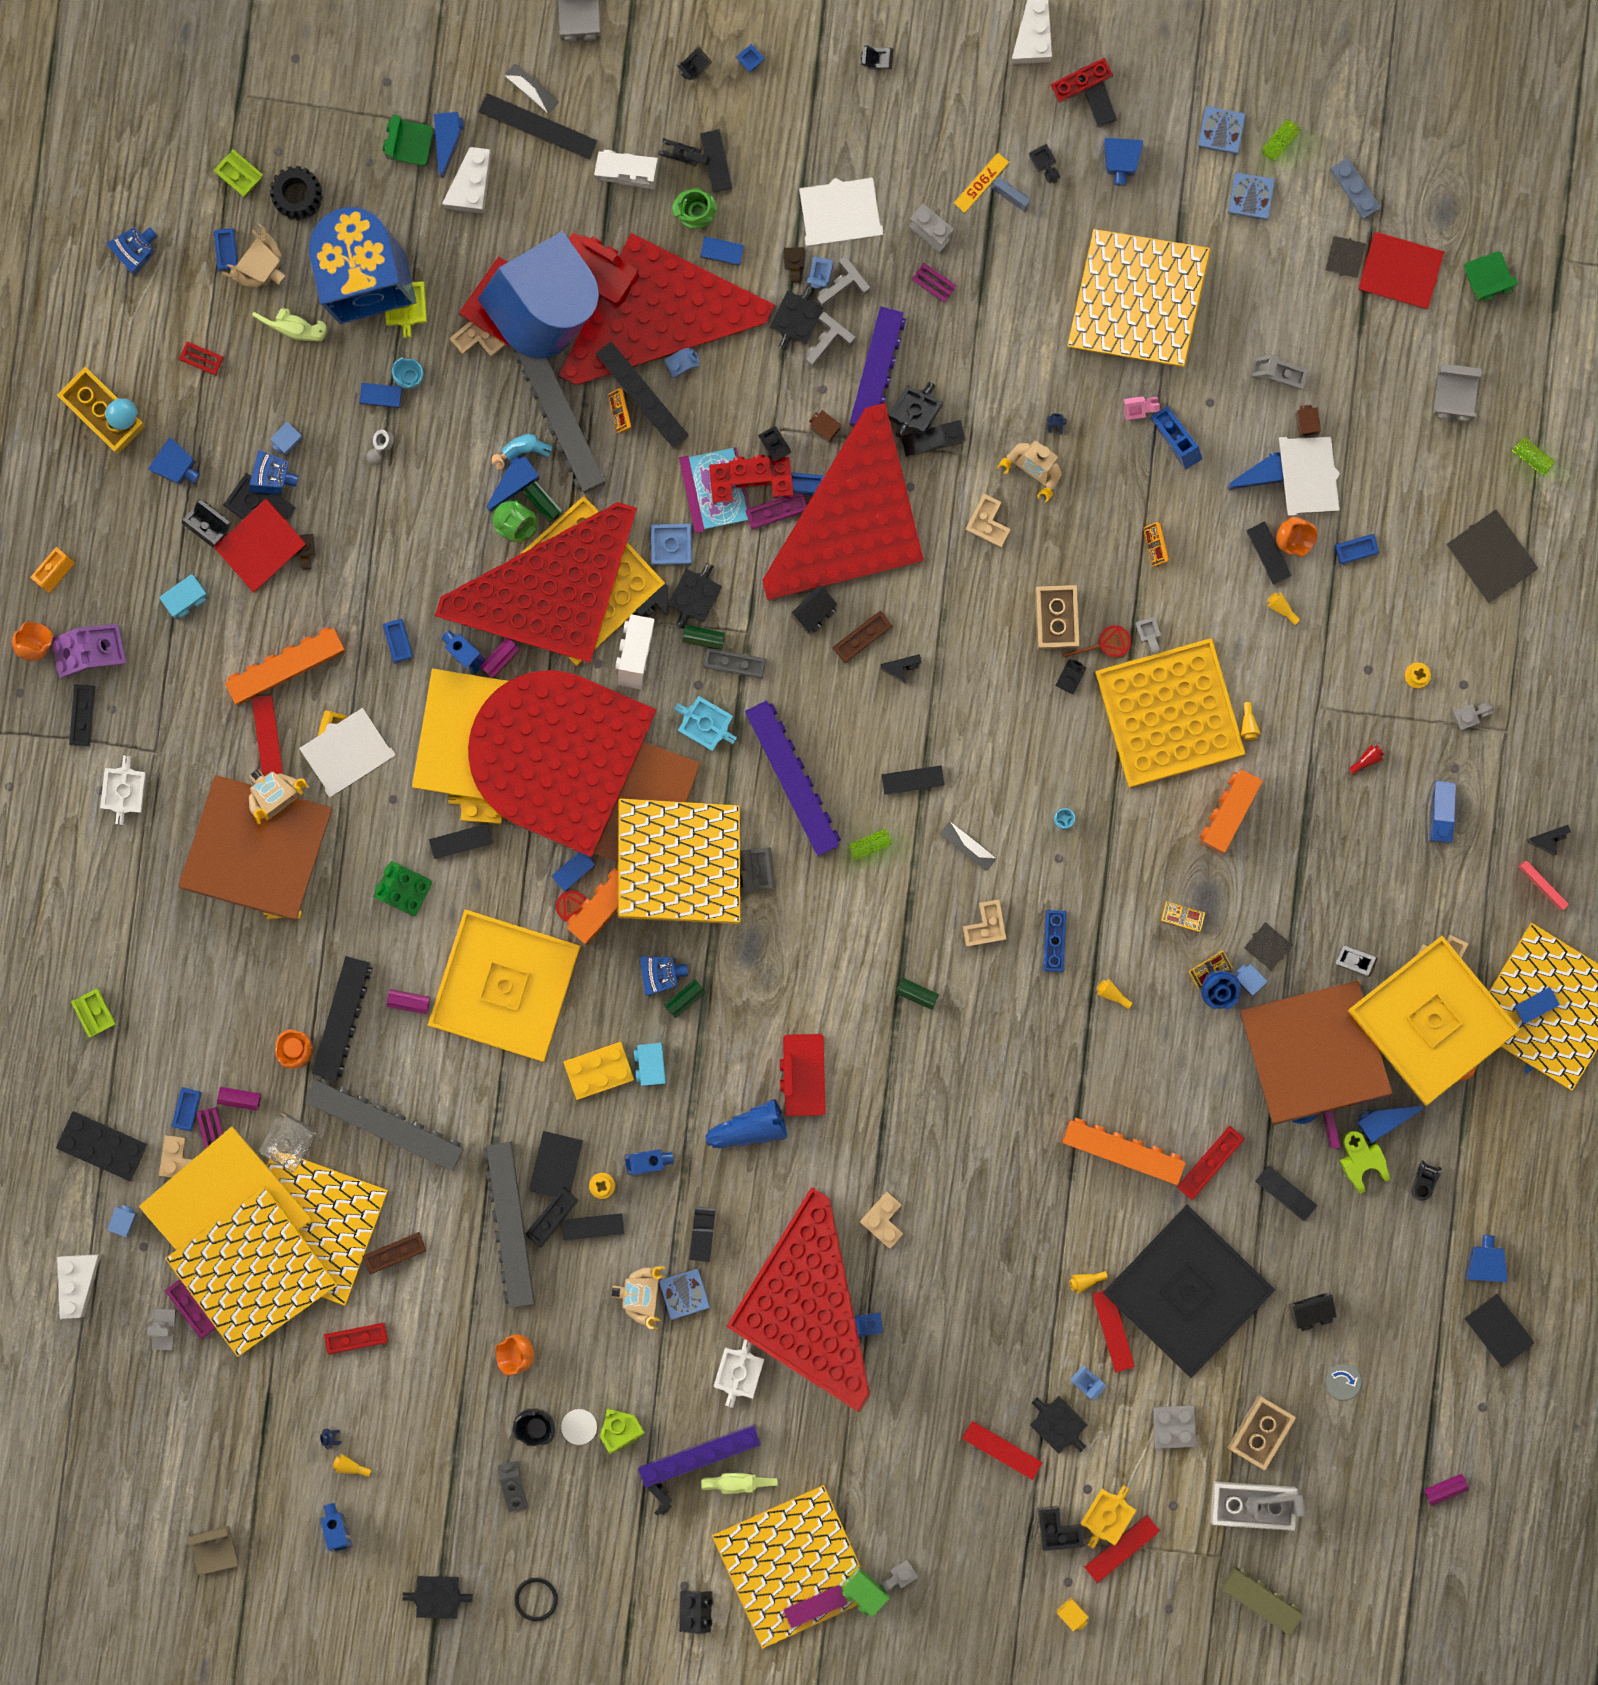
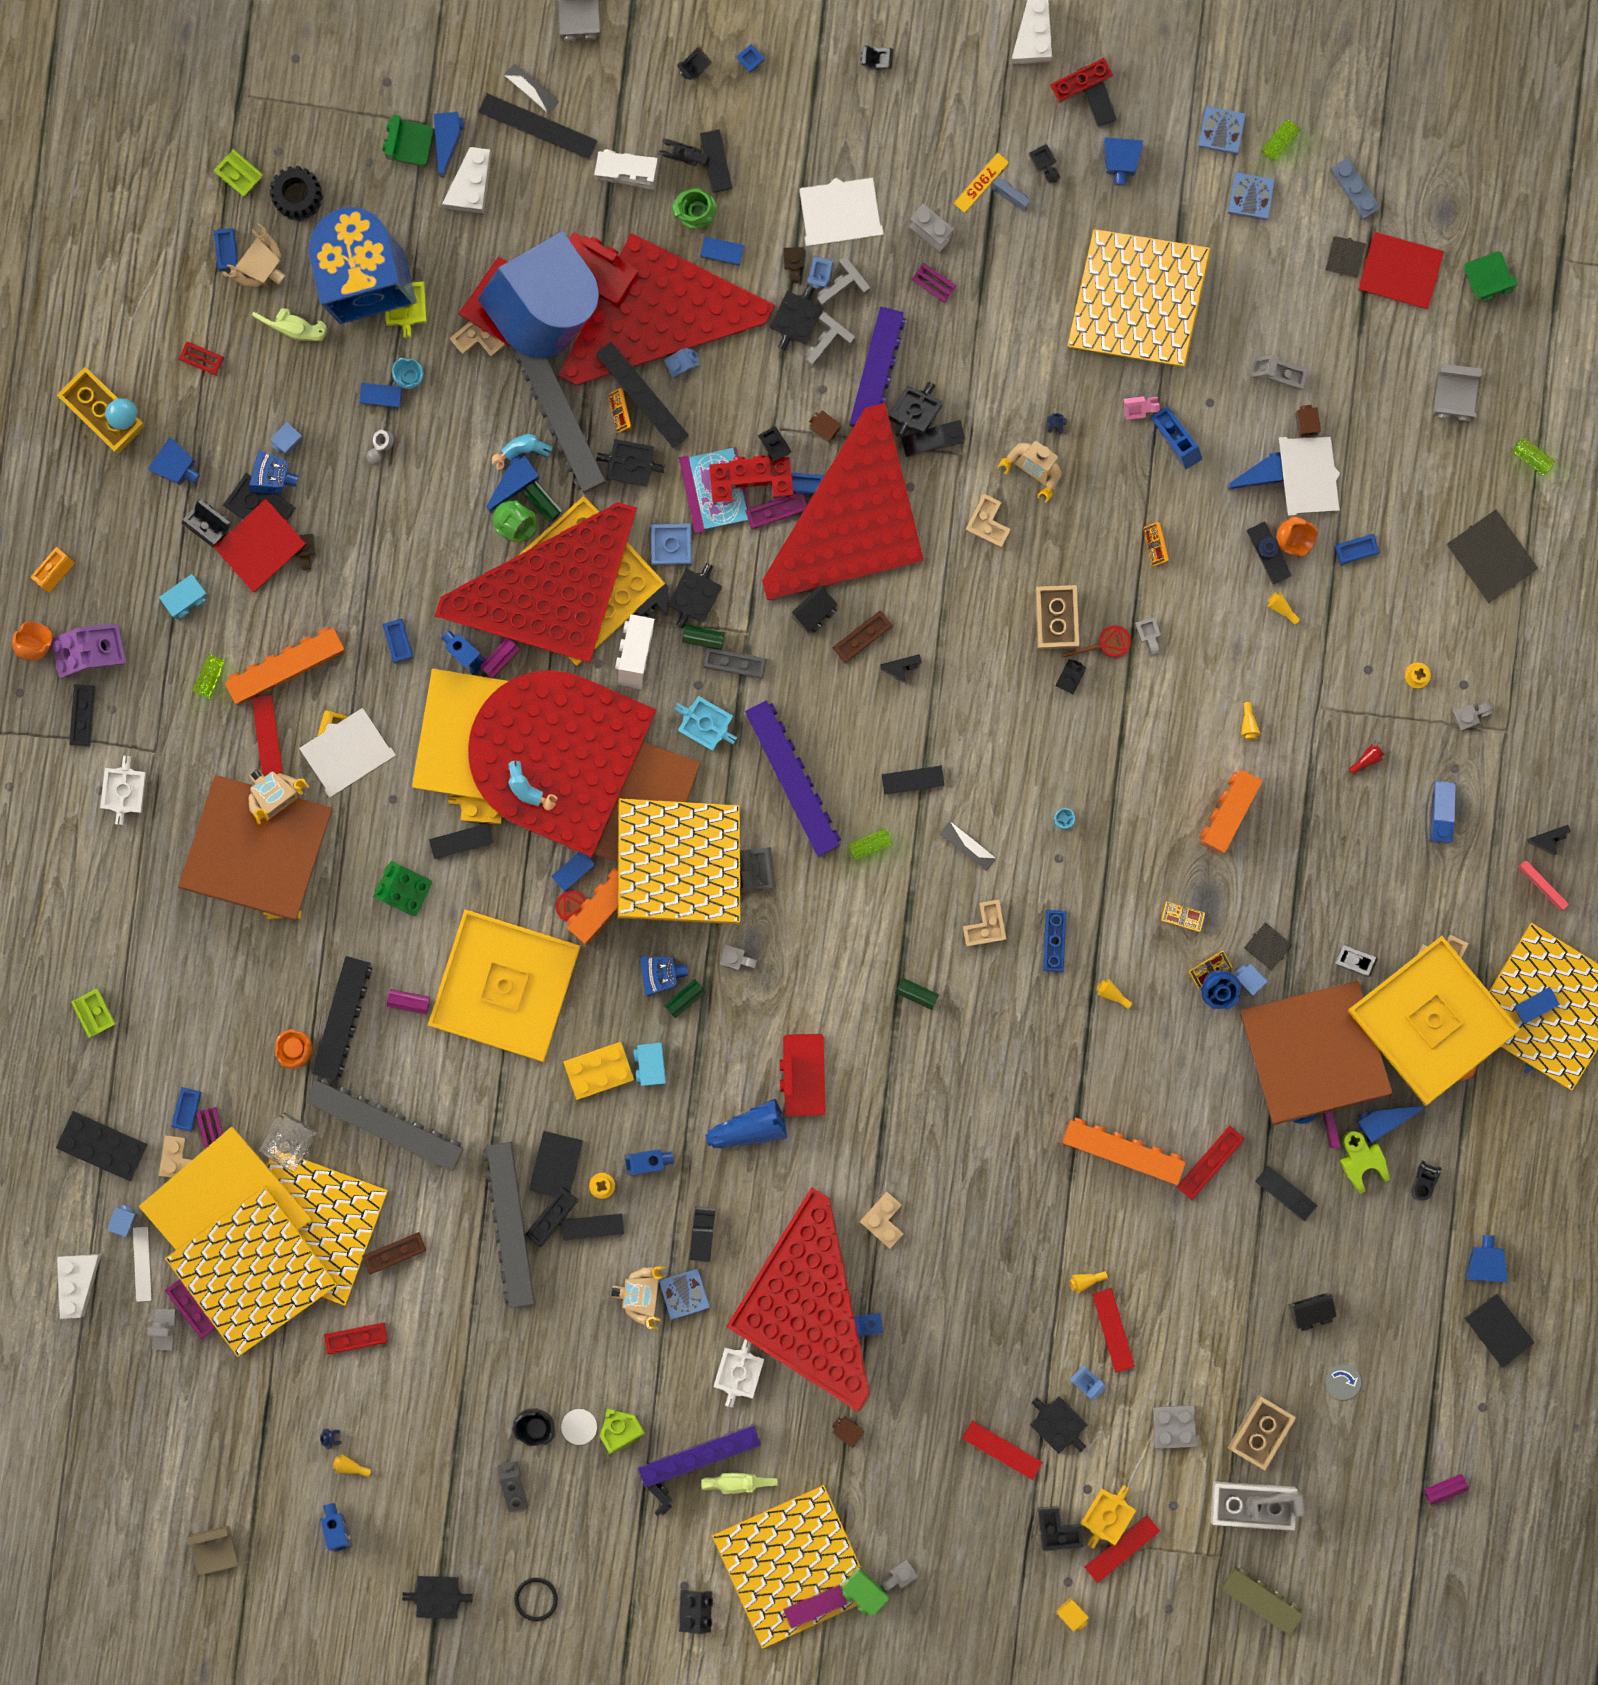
blue torso [107,227,158,276] -> none
magenta axle [217,1087,261,1111] -> none
orange piece [495,1334,535,1376] -> none
yellow tile [1095,638,1246,788] -> none
black tile [1103,1204,1275,1378] -> none
none -> white sticker [133,1227,152,1302]
none -> clear neon green axle [193,654,225,698]
none -> medium azure arm [508,761,557,810]
none -> black plate [596,439,665,487]
none -> light grey plate [720,945,757,970]
none -> reddish brown brick [832,1416,865,1448]
none -> dark blue plate [1259,537,1279,558]

